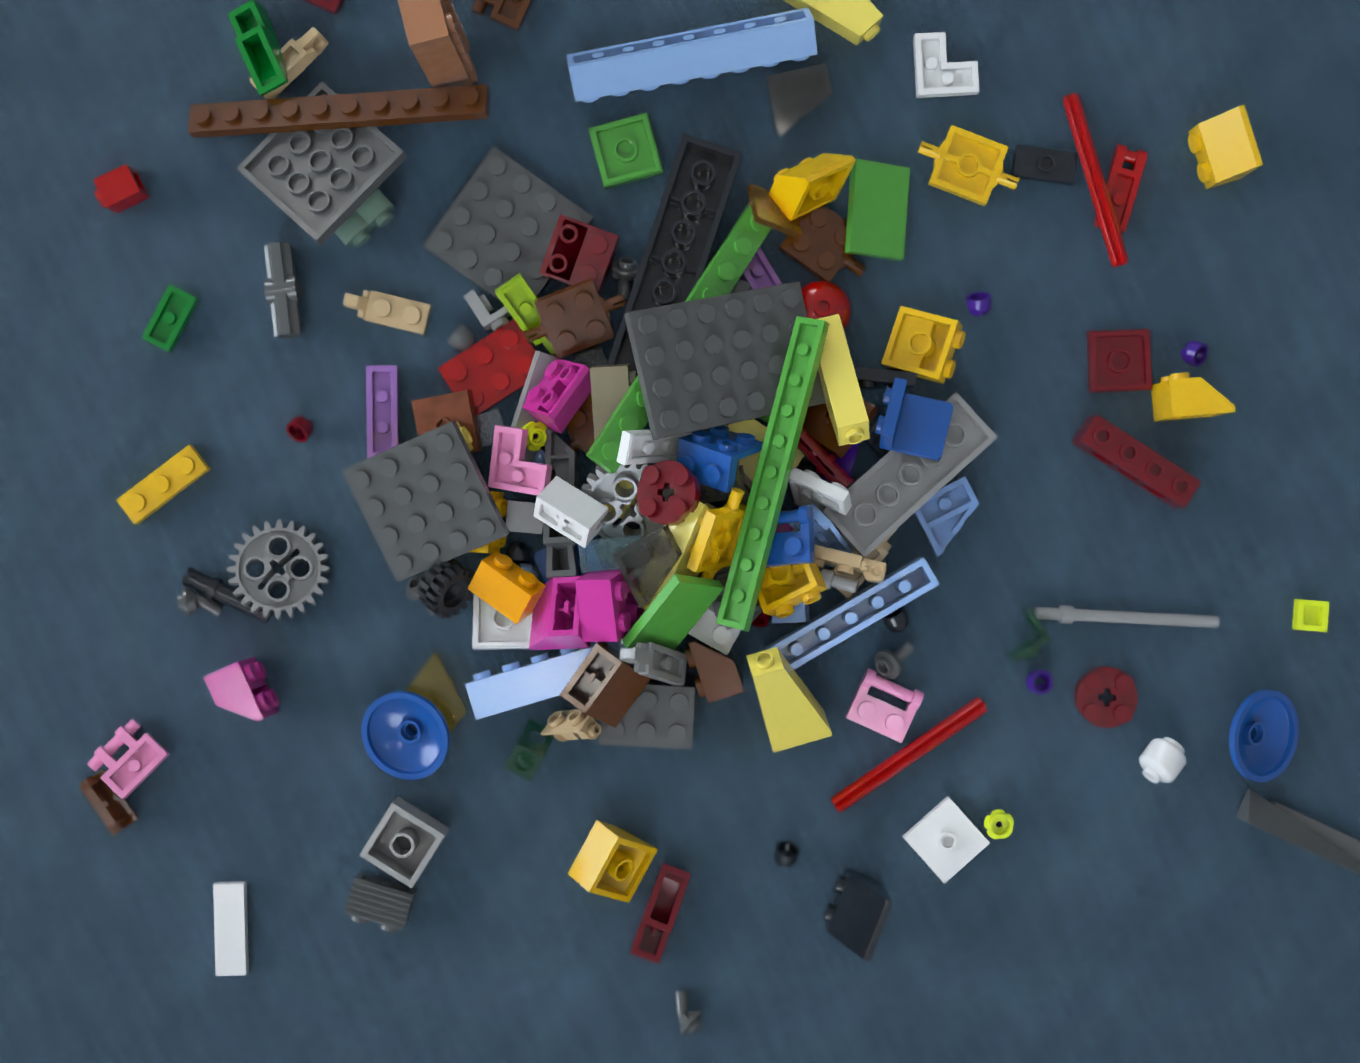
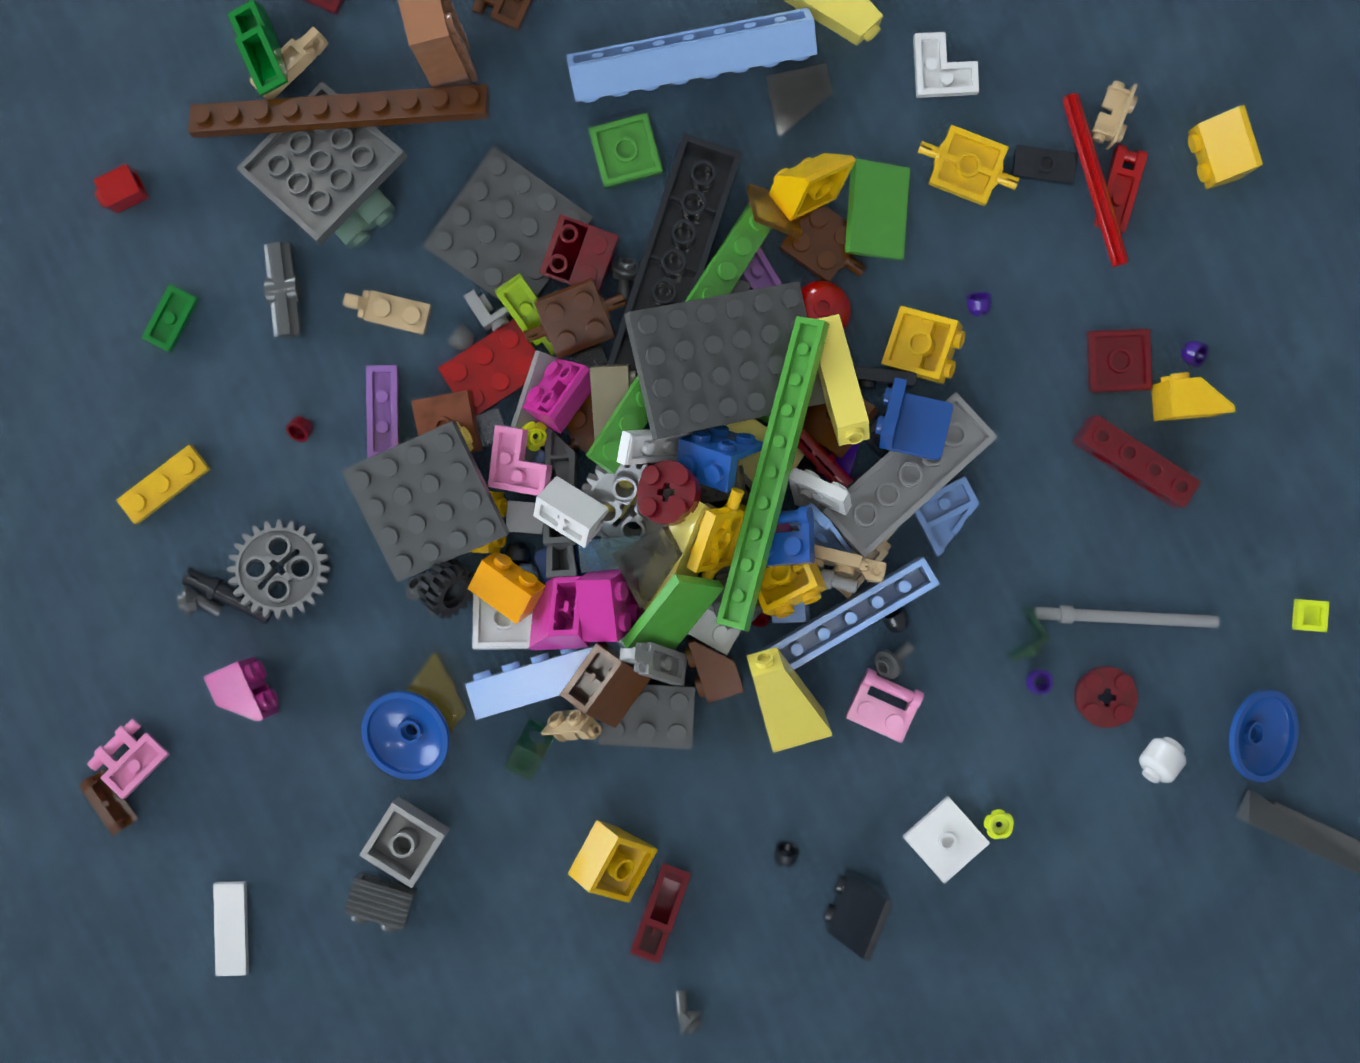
red axle [831,697,988,812] -> none
none -> tan hinge [1091,81,1138,150]

